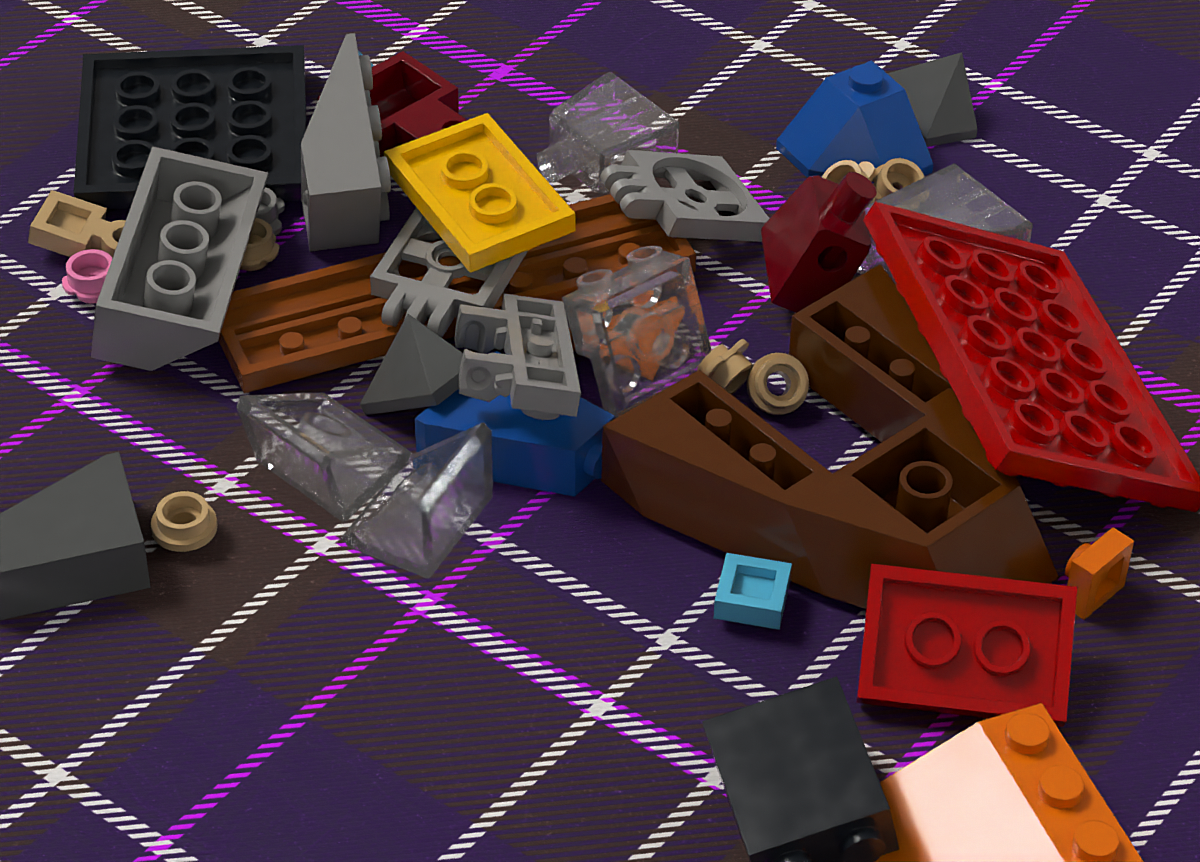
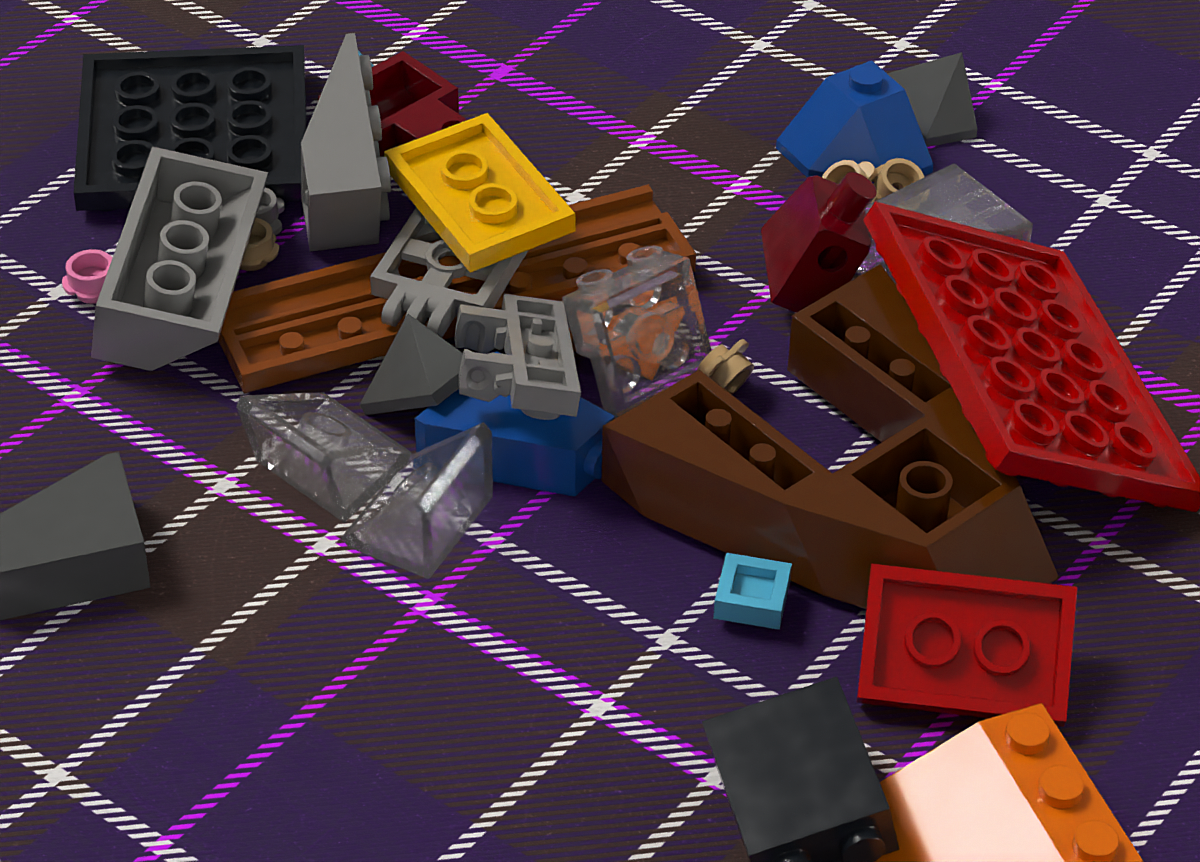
tan plate [28,190,126,258] -> none
tan plate [151,491,217,552] -> none
clear torso [537,71,680,194] -> none
light grey piece [600,150,770,242] -> none
tan plate [747,353,809,415] -> none
orange plate [1065,527,1134,620] -> none

